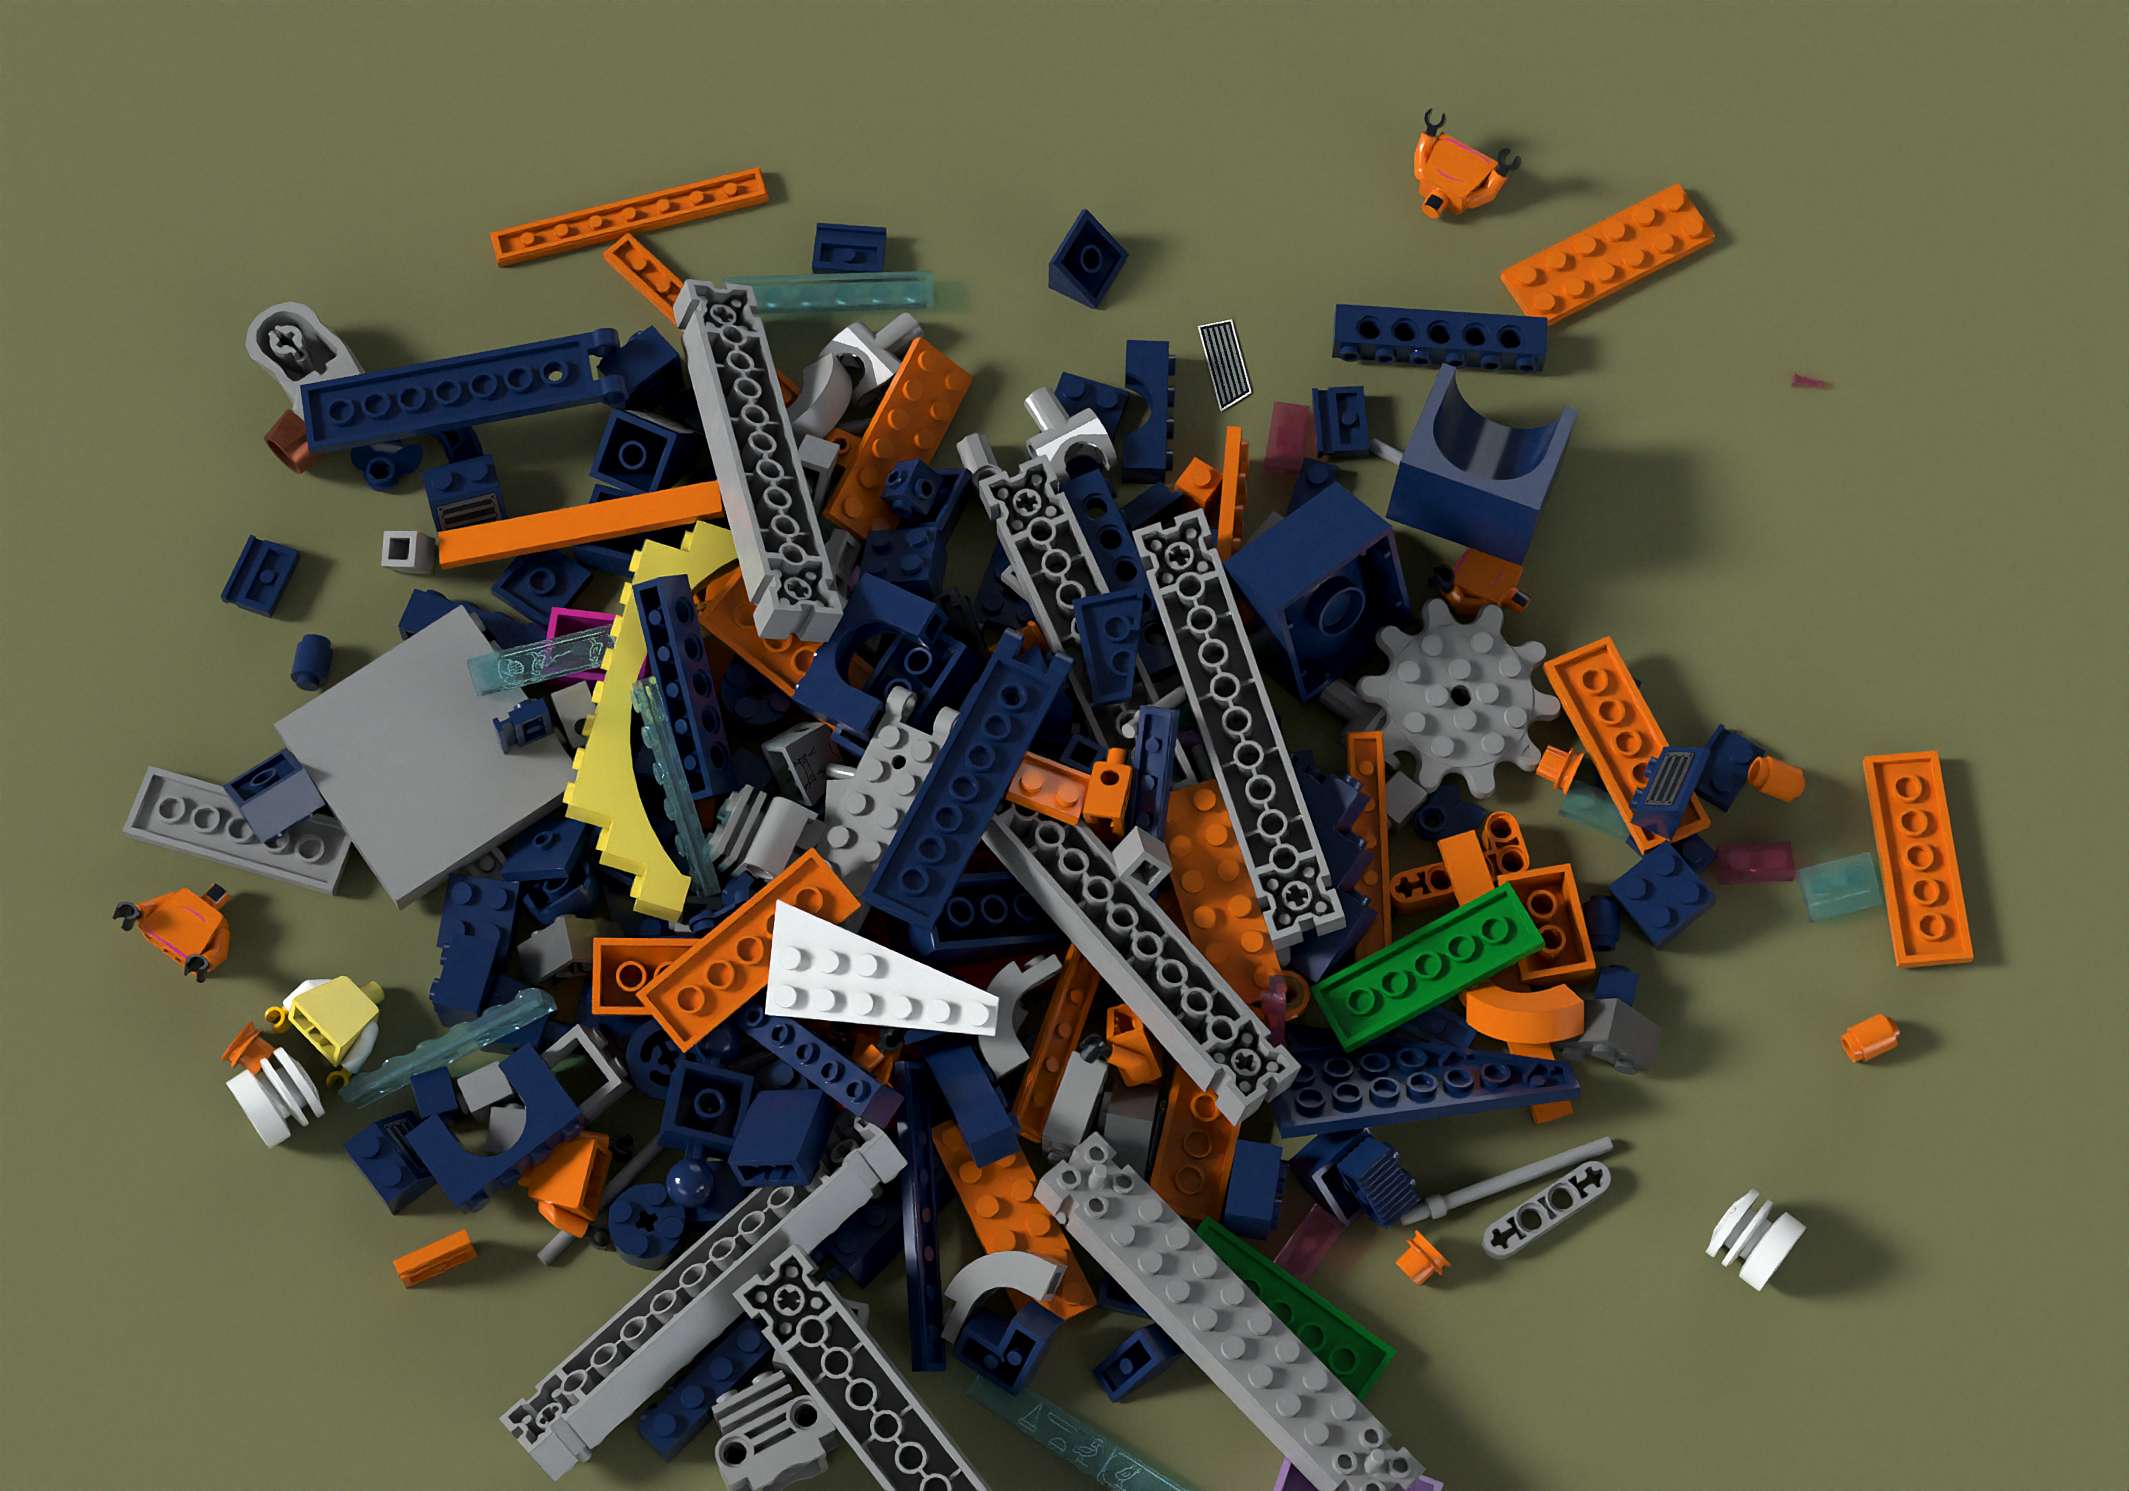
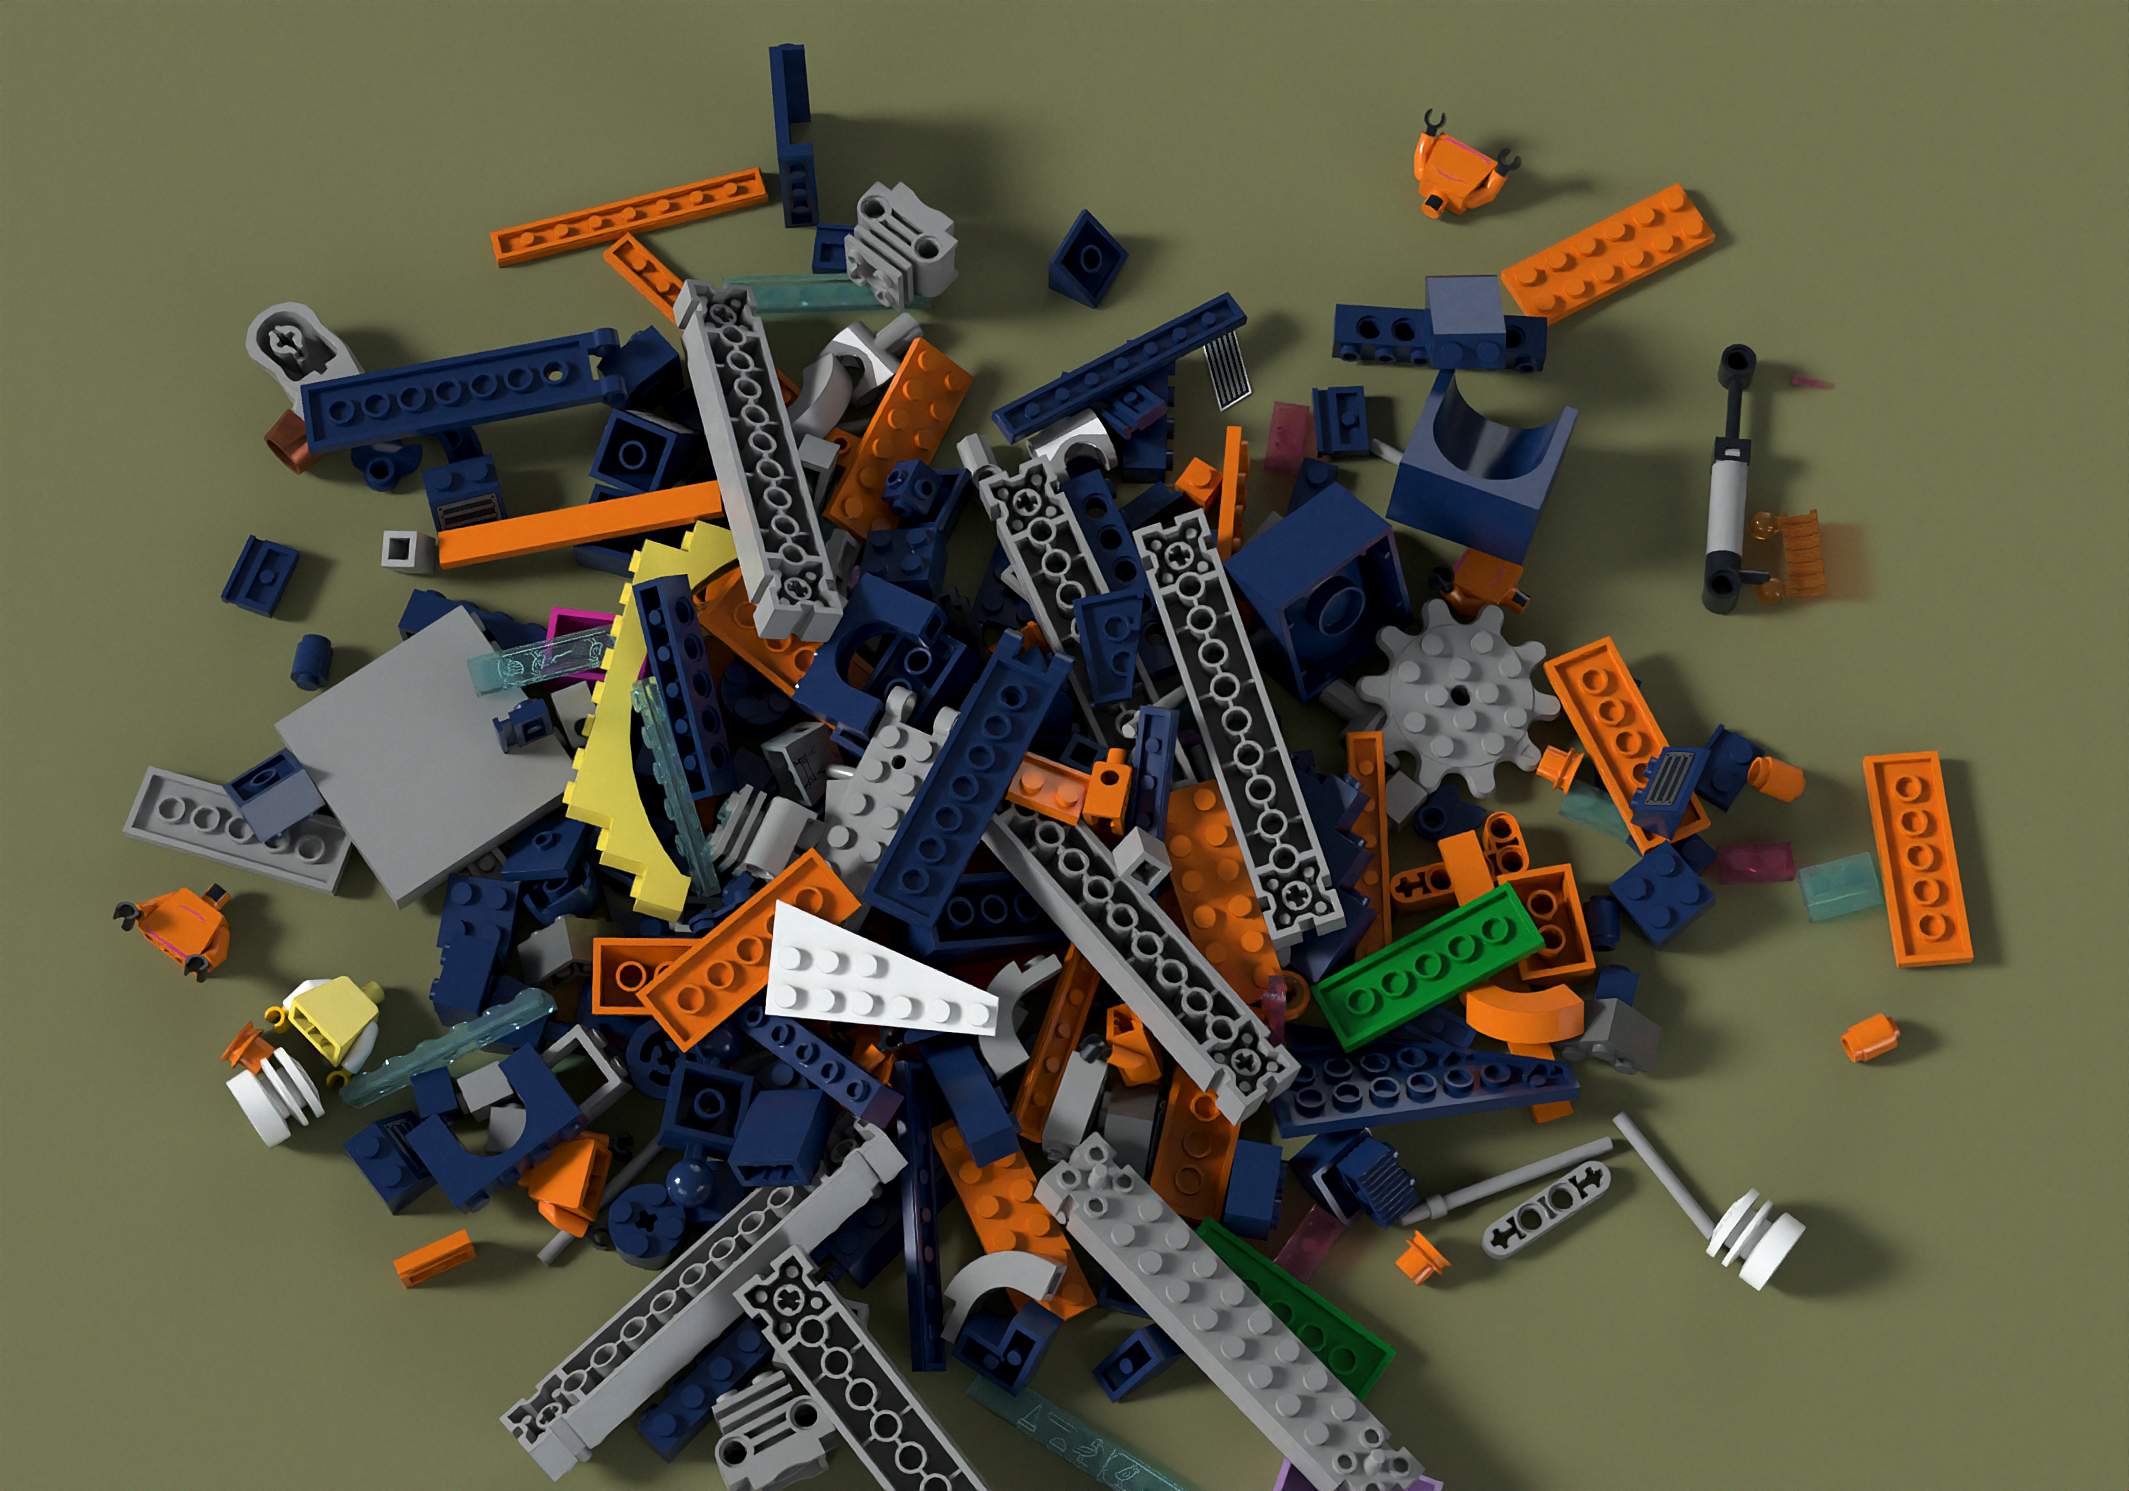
dark blue plate [490,549,593,631] -> none
none -> dark blue panel [769,43,820,228]
none -> light grey piece [844,181,959,312]
none -> dark blue tile [992,292,1248,445]
none -> dark blue plate [1086,381,1168,440]
none -> dark blue slope [1424,275,1506,369]
none -> light grey bar [1612,1111,1716,1240]
none -> black piece [1701,344,1770,614]
none -> clear orange gear [1749,509,1827,605]

